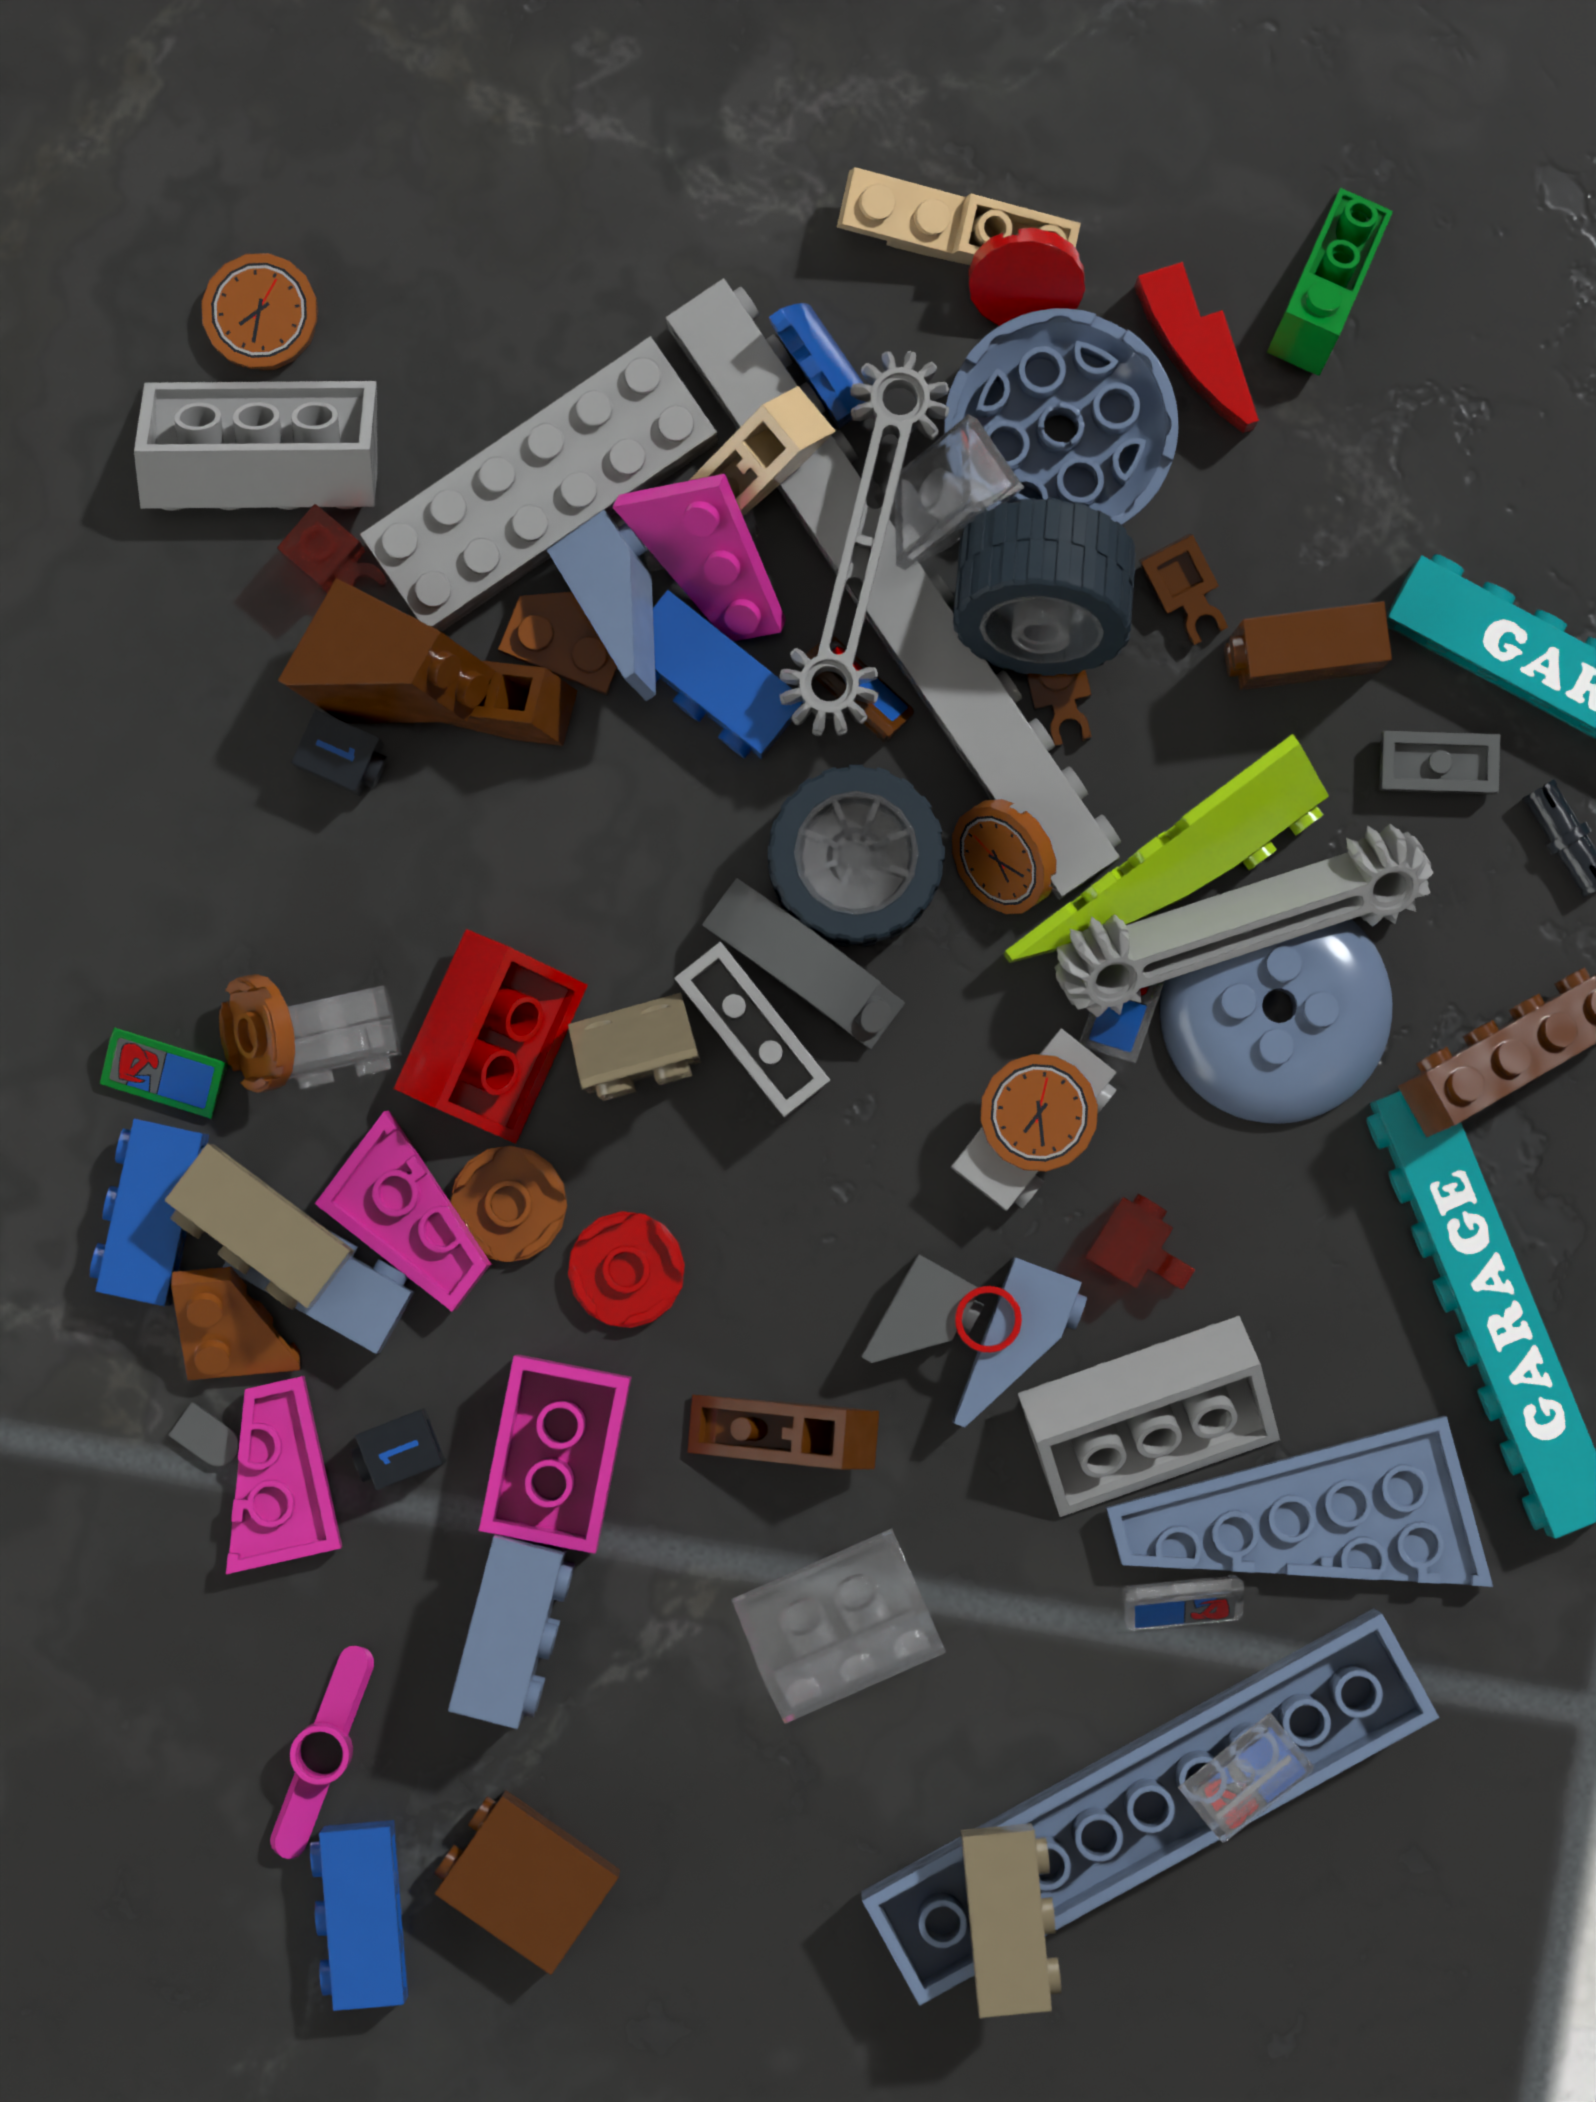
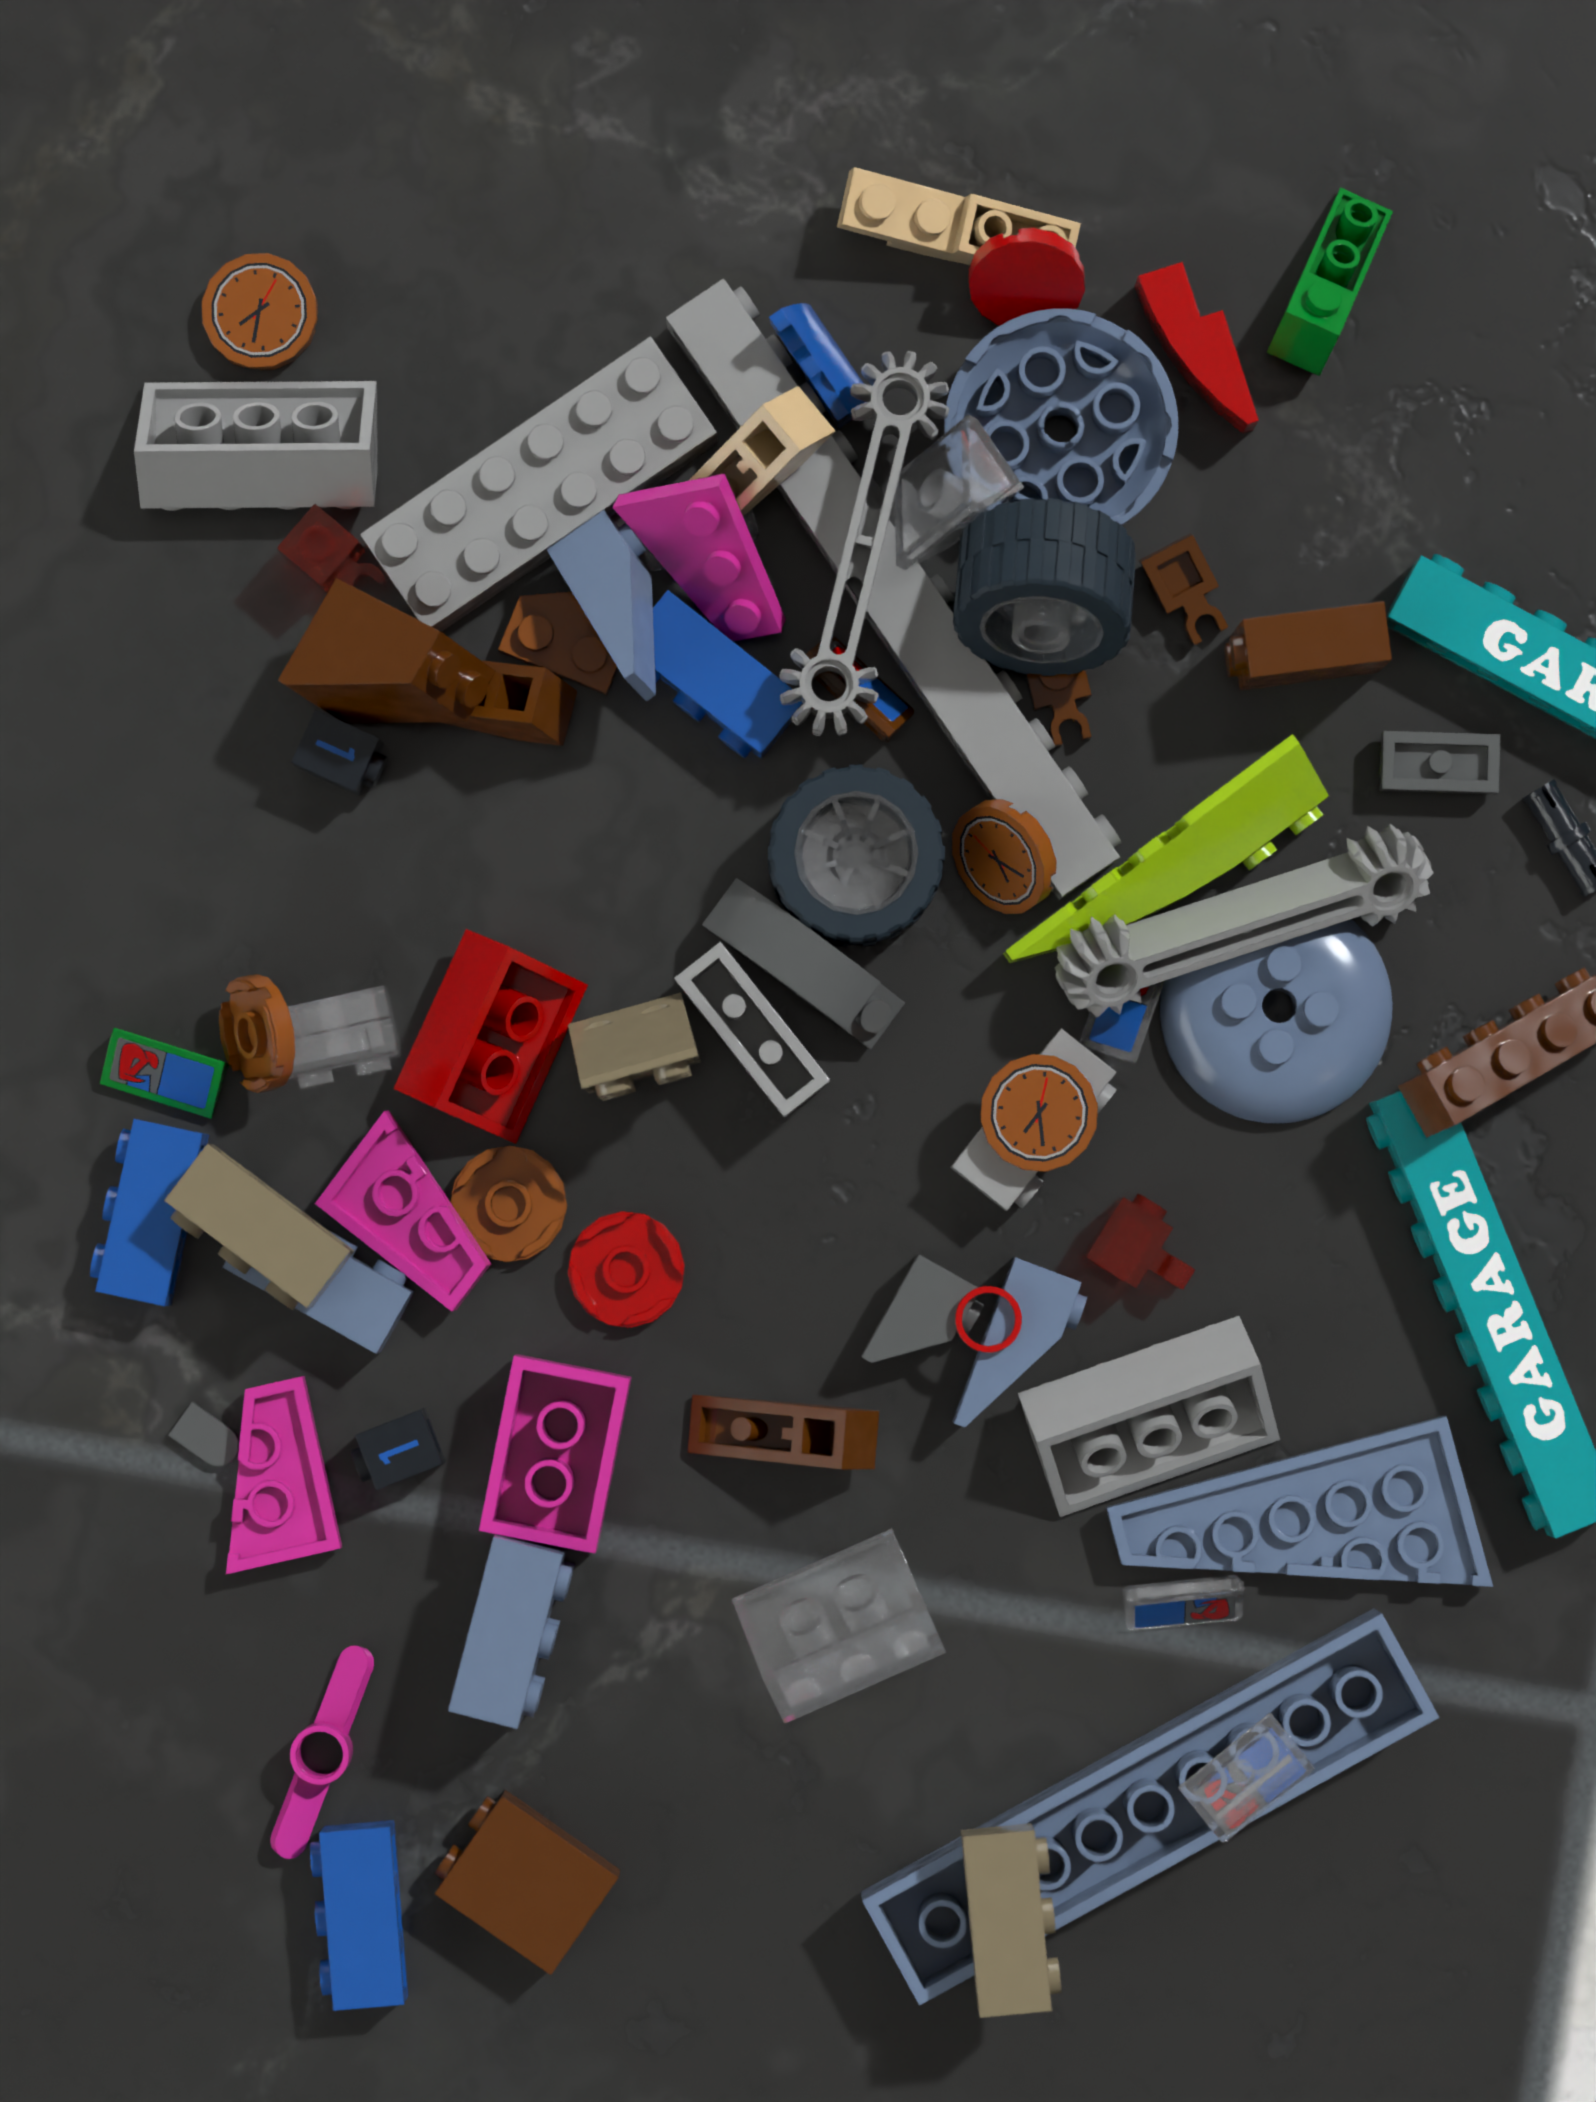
dark orange wing [171,1267,301,1380] -> none

